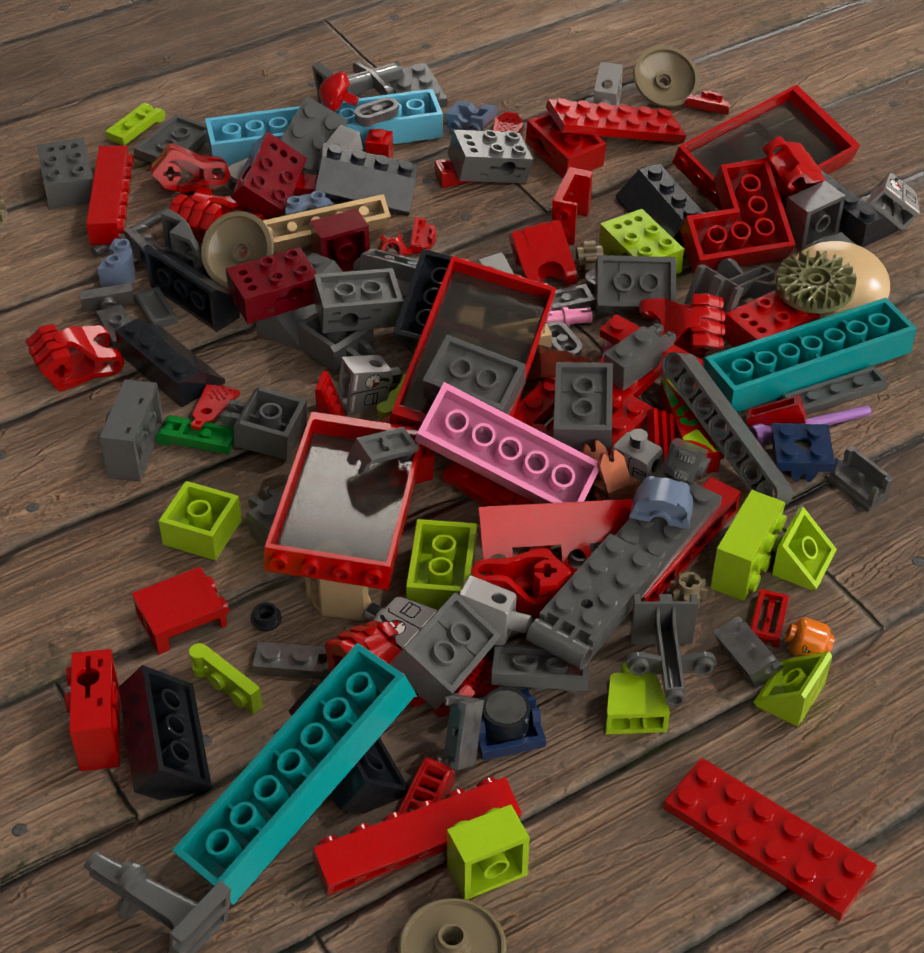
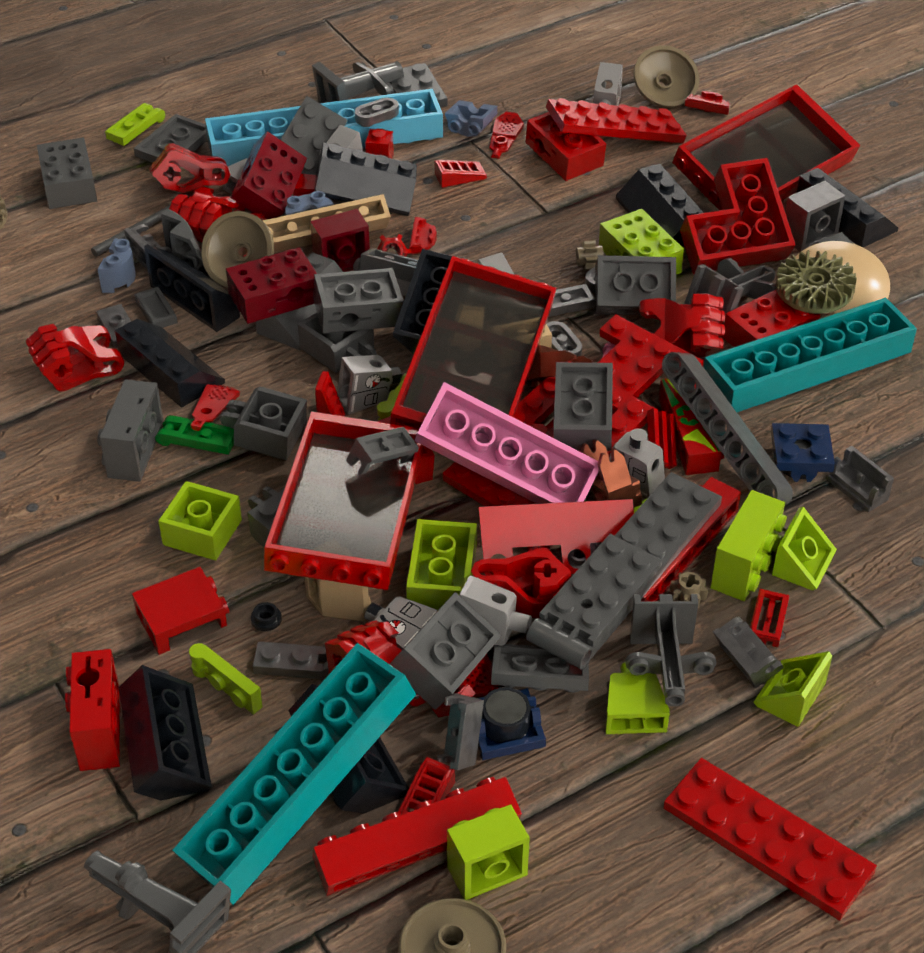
flat silver plate [79,283,134,313] -> none
red brick [86,145,134,245] -> none
red piece [319,71,359,112] -> none
dark grey piece [423,335,526,415] -> none
dark grey piece [447,130,533,183] -> none
red piece [508,220,578,286] -> none
bright pink pin [538,307,592,327] -> none
red window [551,167,593,245] -> none
dark grey hinge [604,323,676,391] -> none
sand blue cylinder [629,476,693,529] -> none
dark grey hinge [660,438,711,483] -> none
red slope [746,395,806,426] -> none
medium lavender piece [749,405,872,446] -> none
red piece [762,136,827,199] -> none
dark grey tile [781,366,889,415] -> none
orange head [785,617,834,657] -> none
light grey torso [868,173,920,231] -> none

